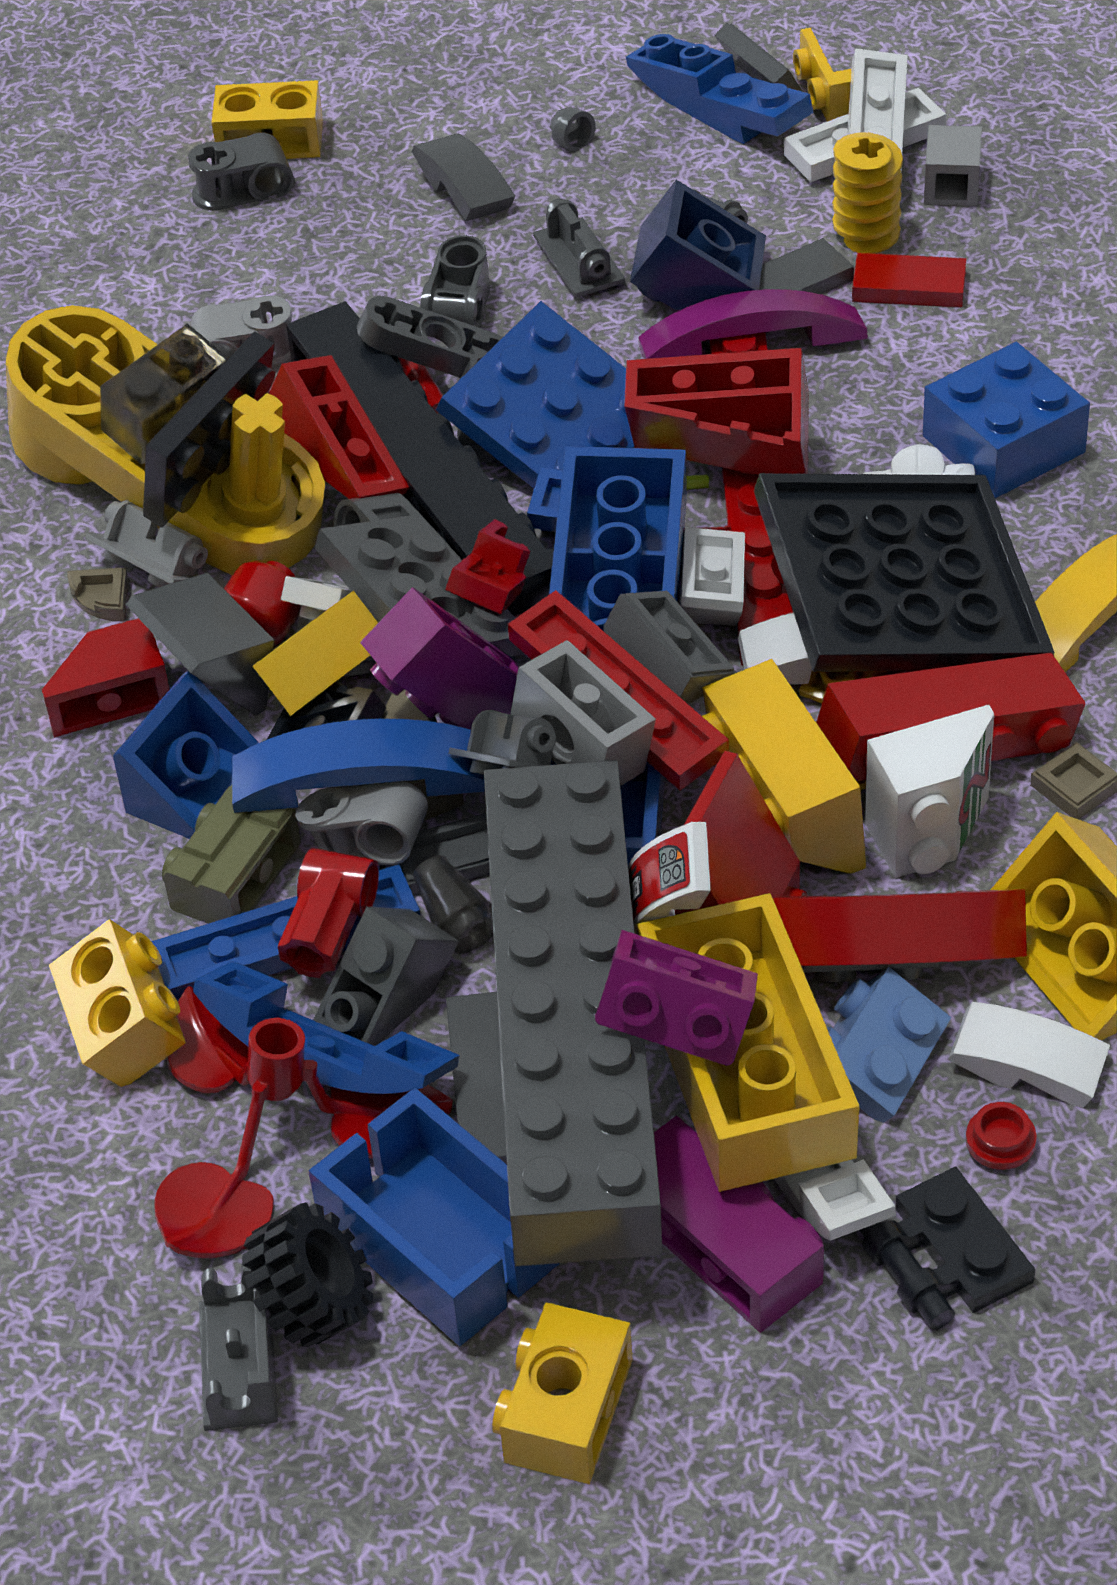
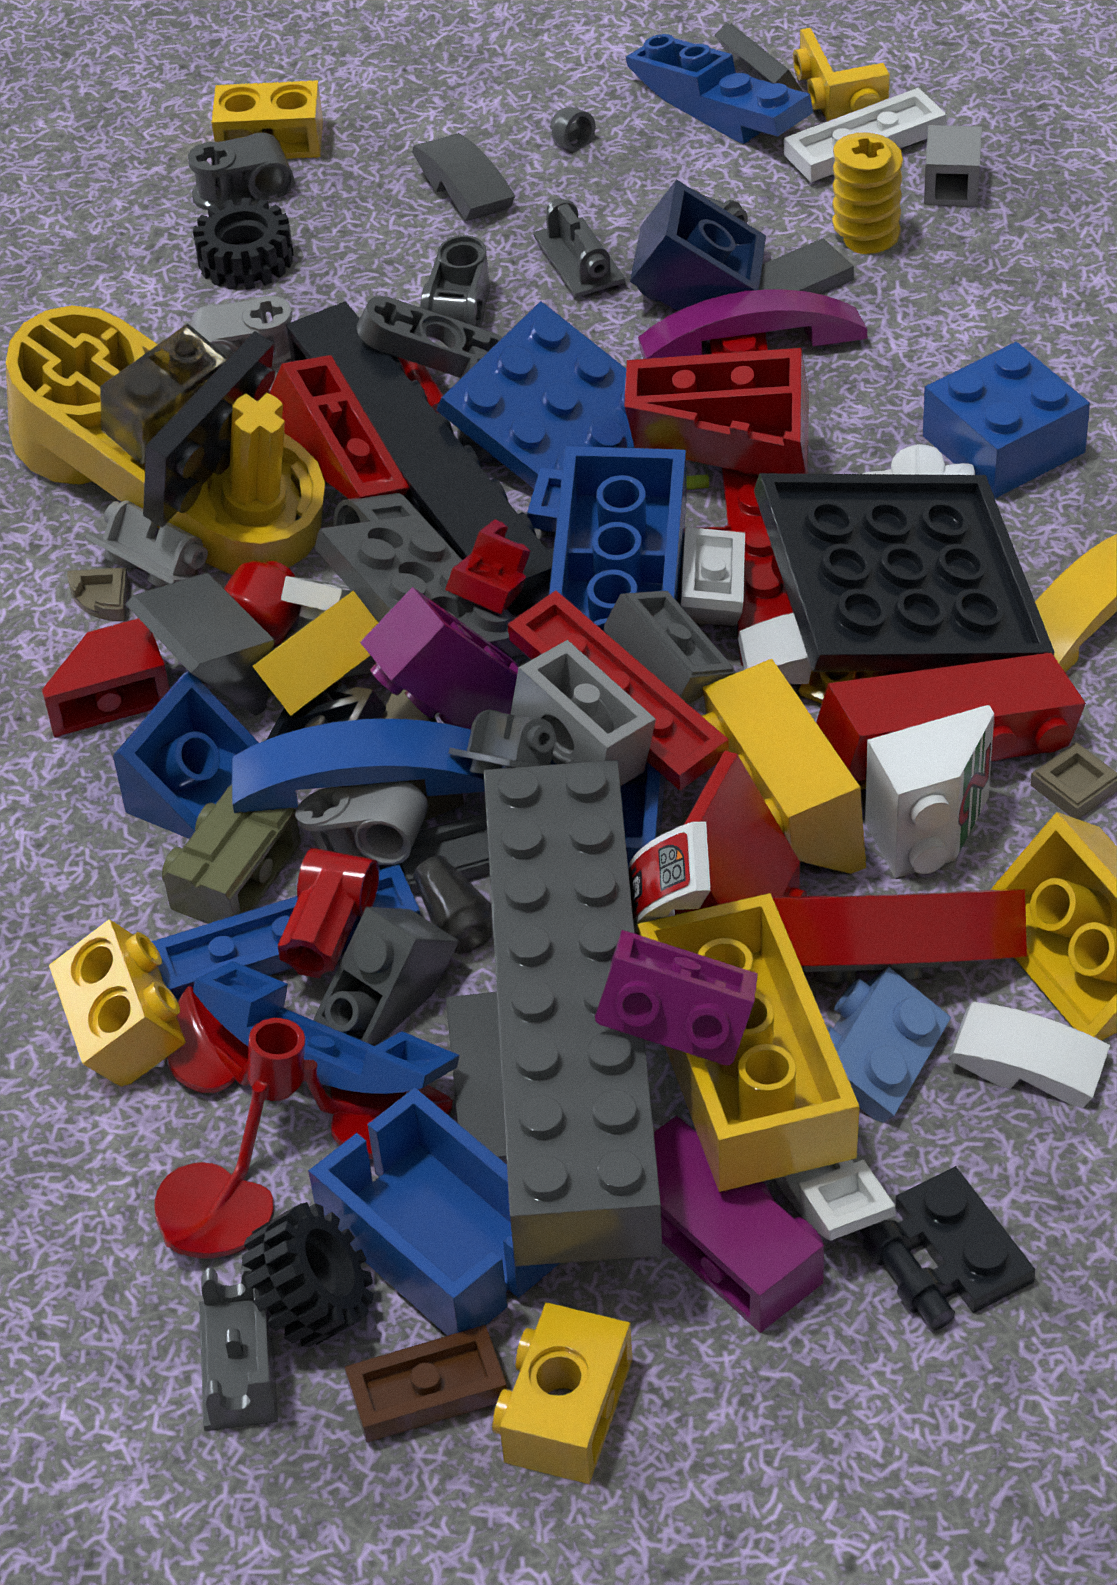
white plate [847,48,907,169] -> none
red tile [852,253,967,308] -> none
red plate [966,1102,1037,1170] -> none
none -> black tyre [193,198,294,290]
none -> reddish brown plate [344,1325,507,1443]

